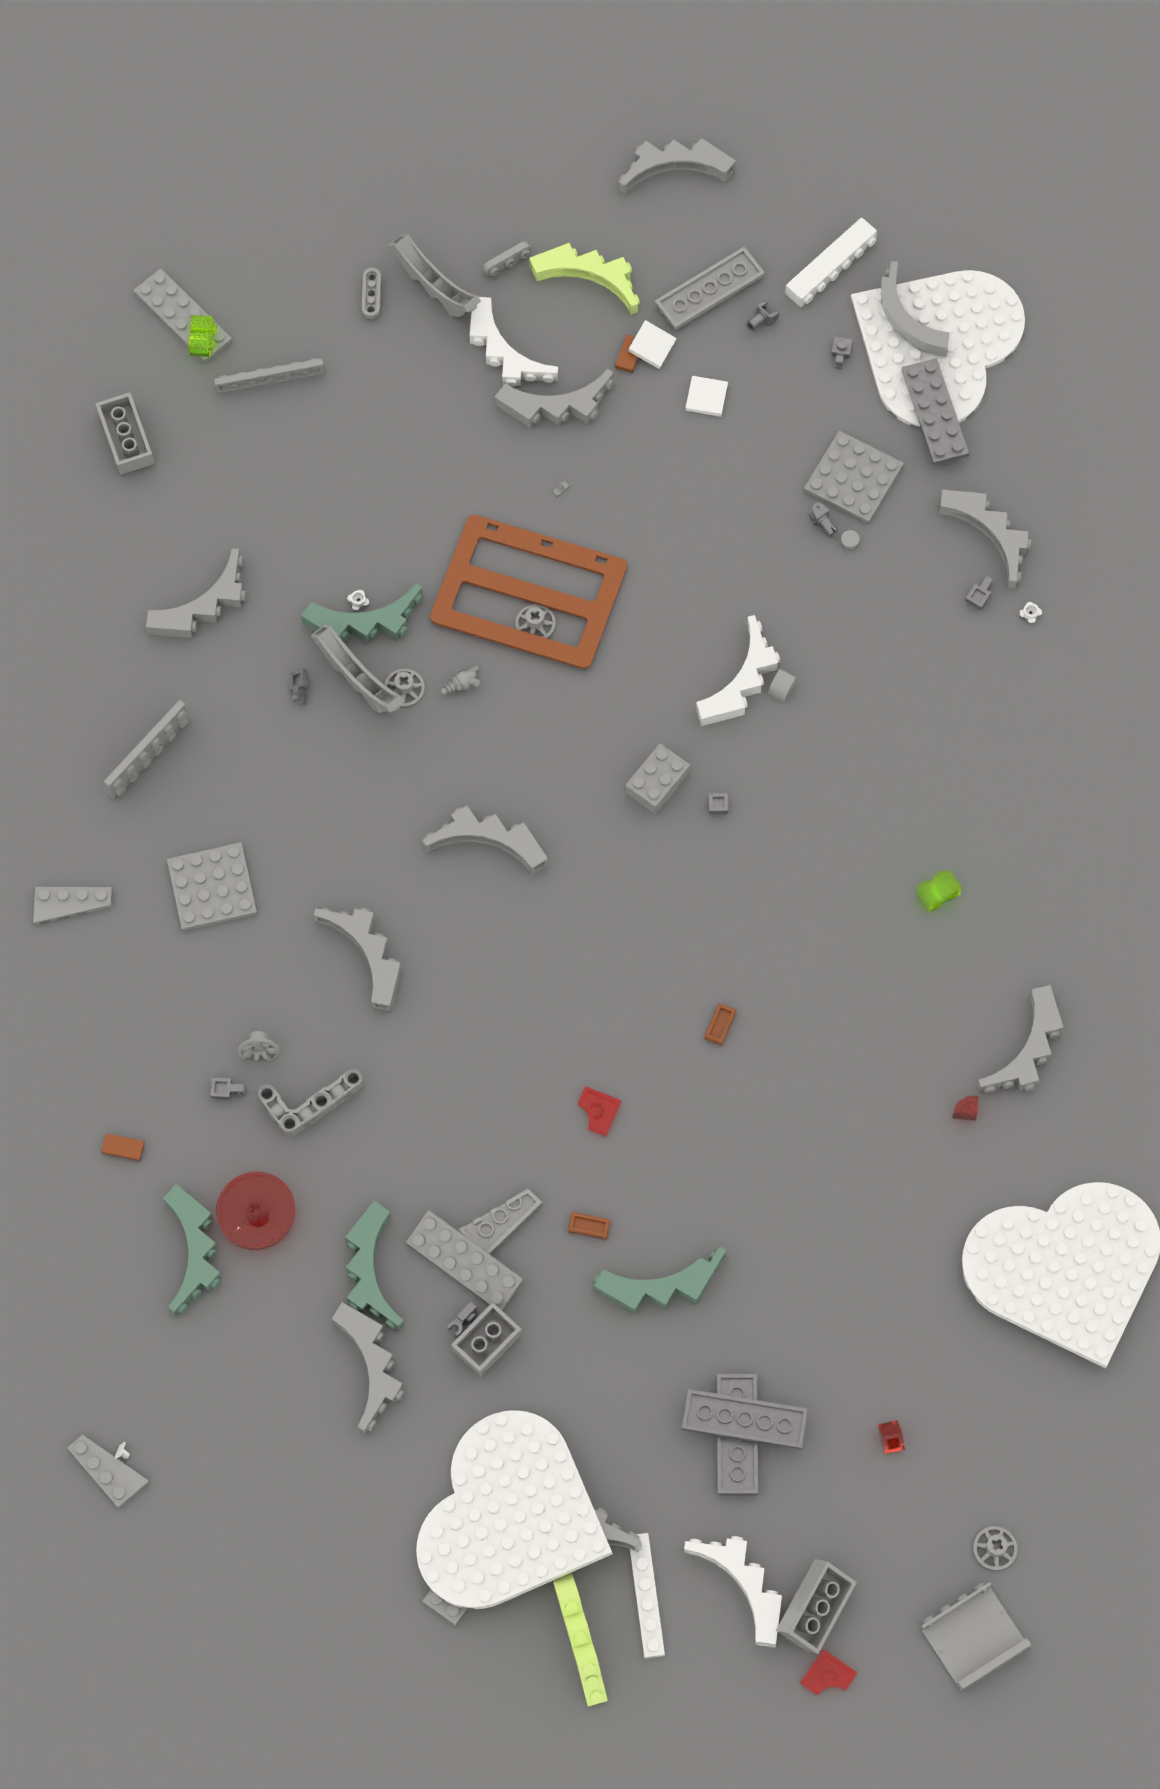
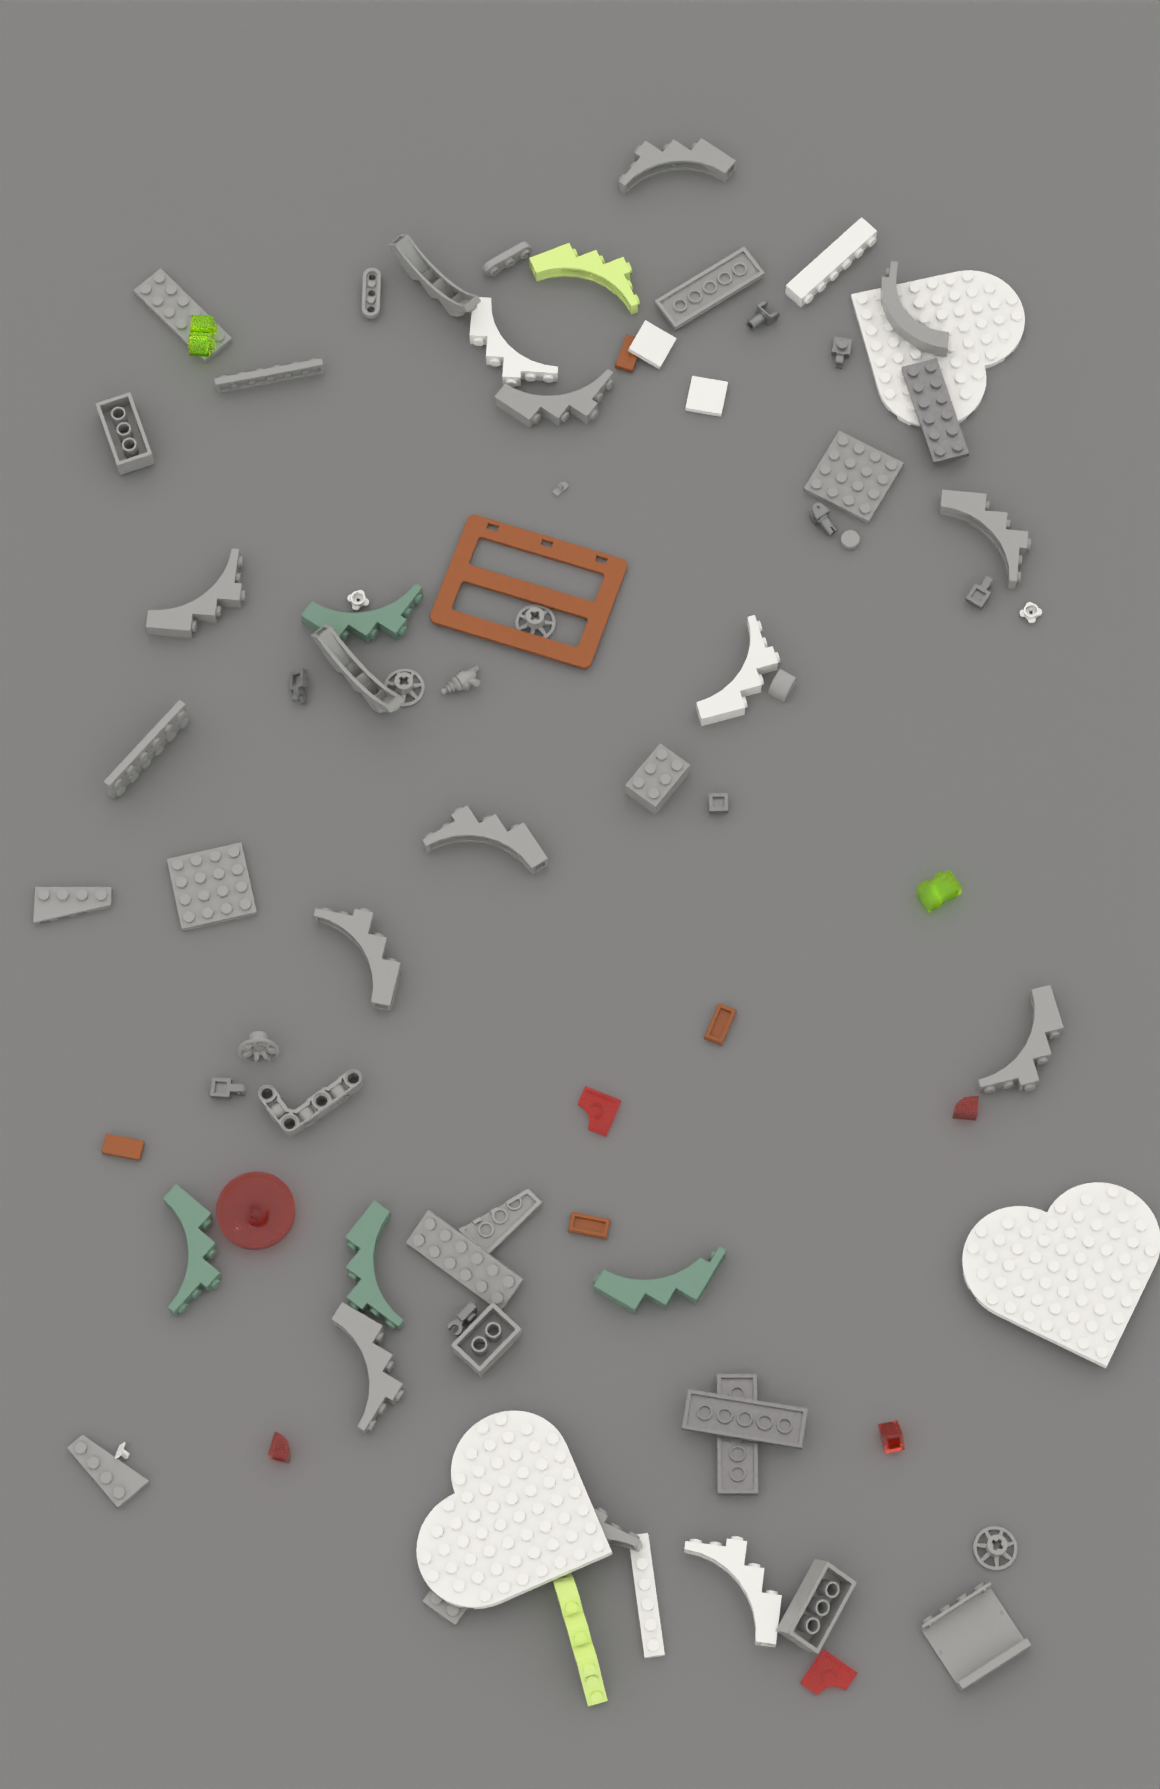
none -> clear red brick [268,1432,291,1464]

